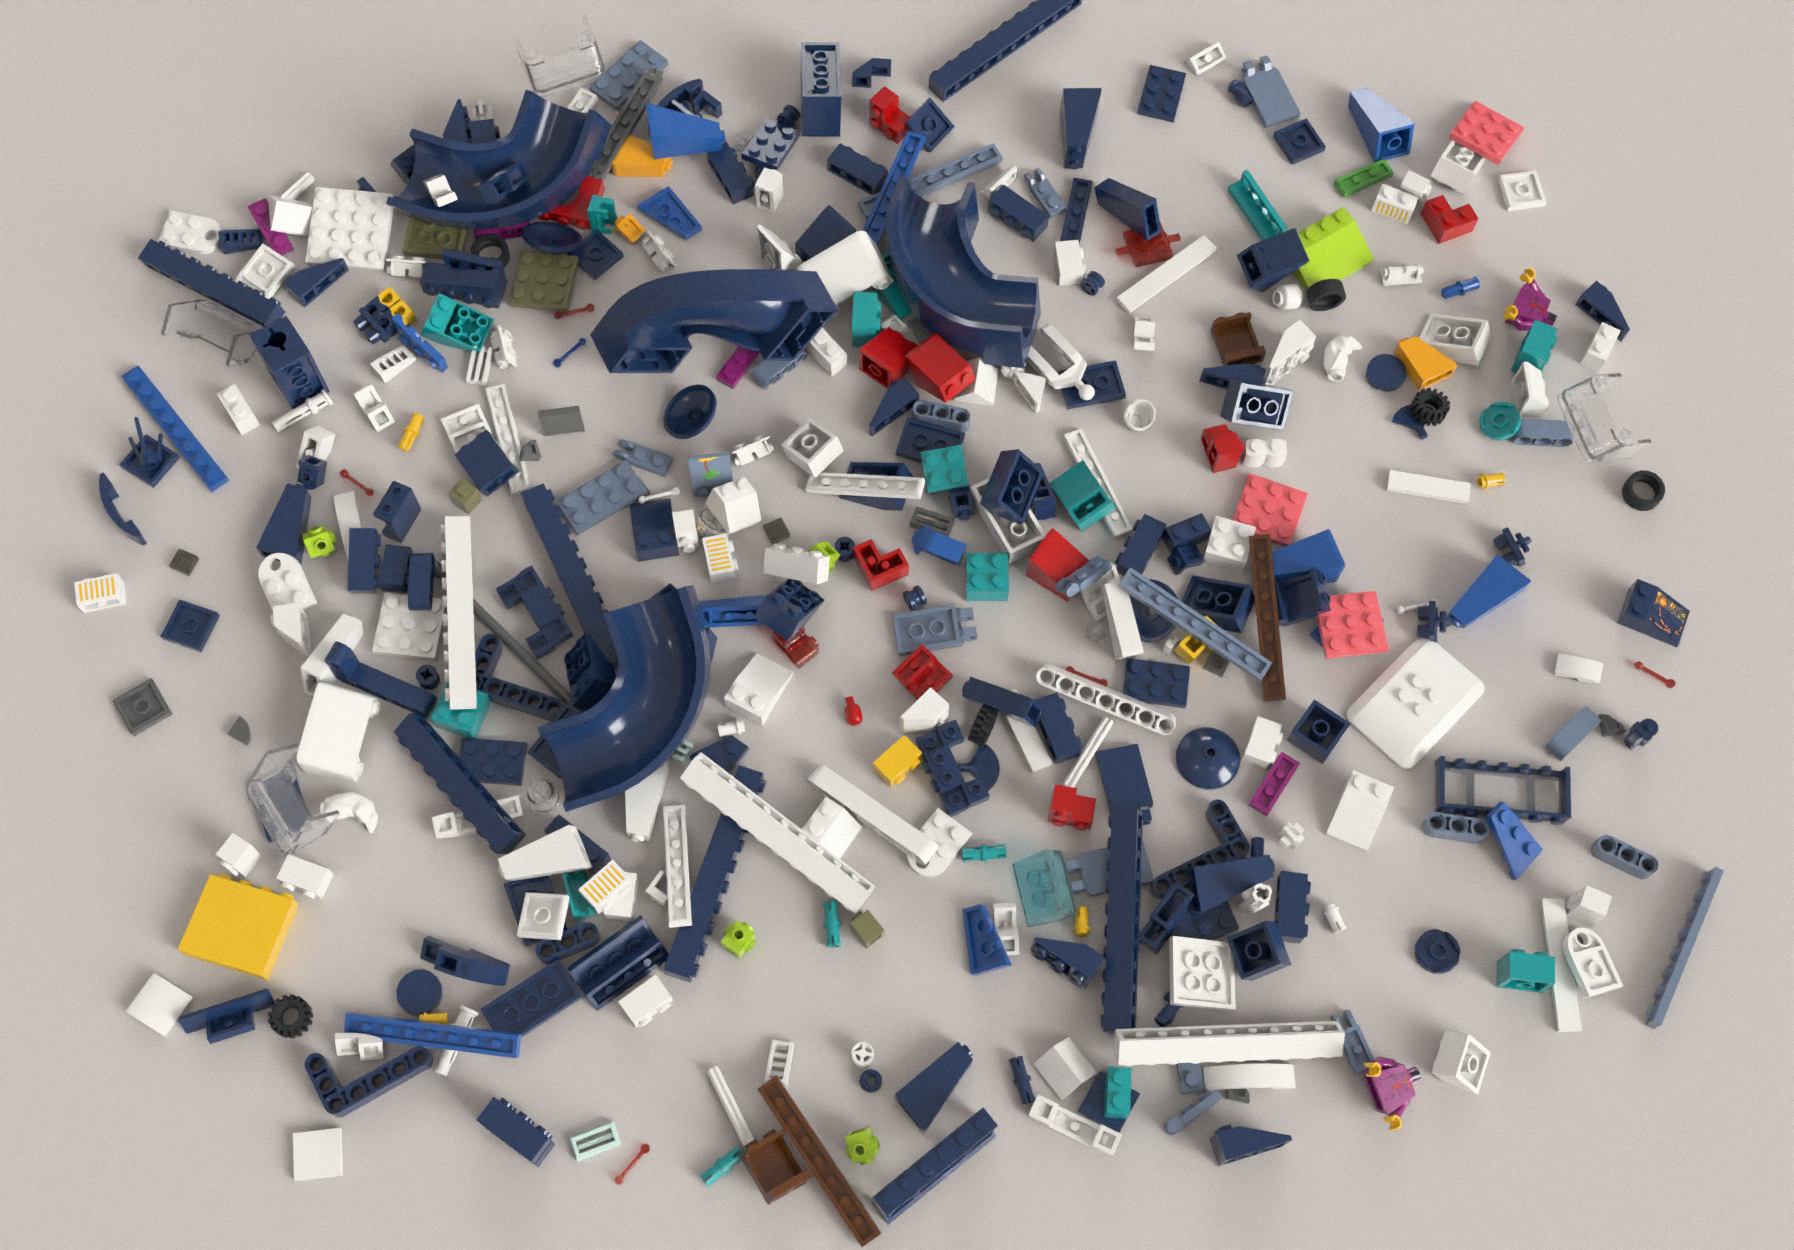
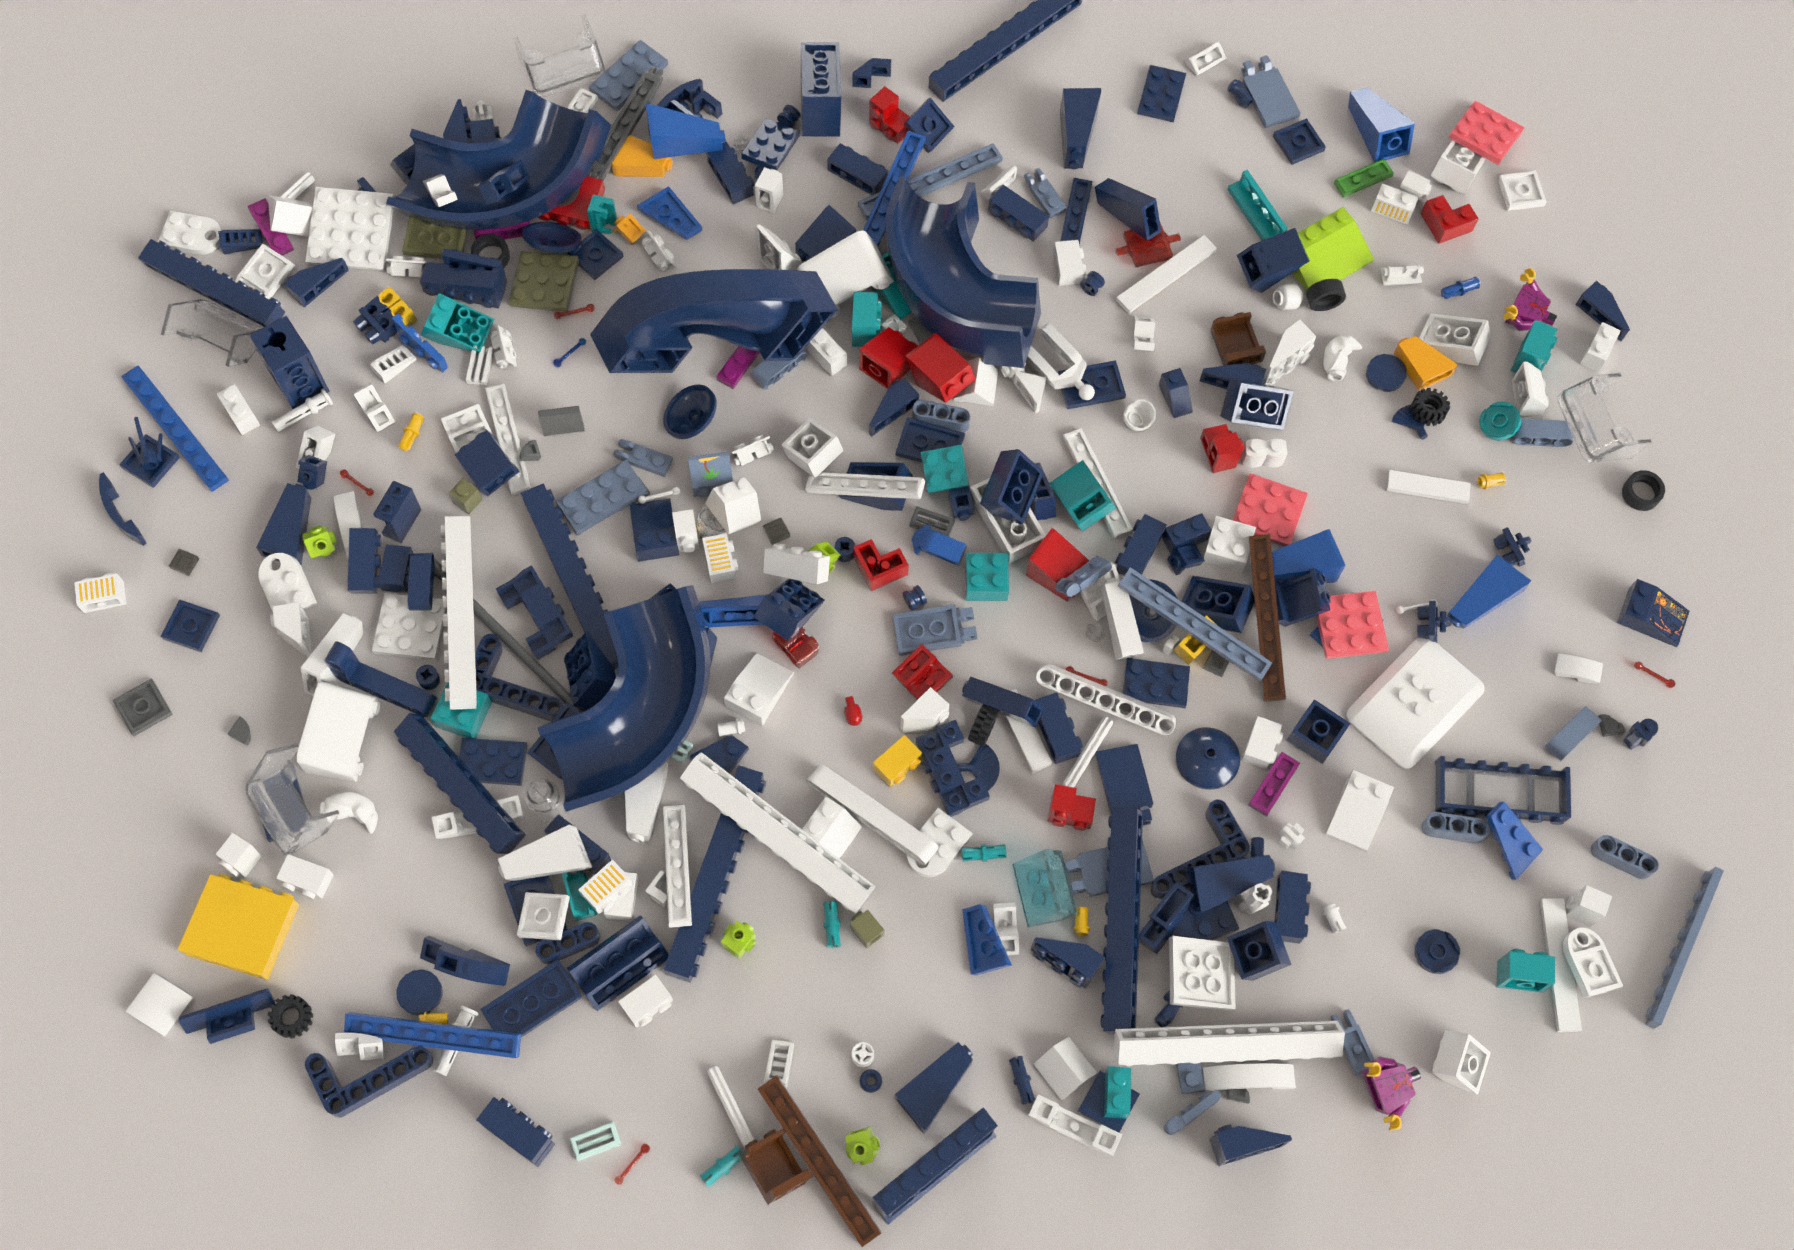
white tile [293,1128,343,1182] -> none
none -> dark blue slope [1159,368,1193,418]

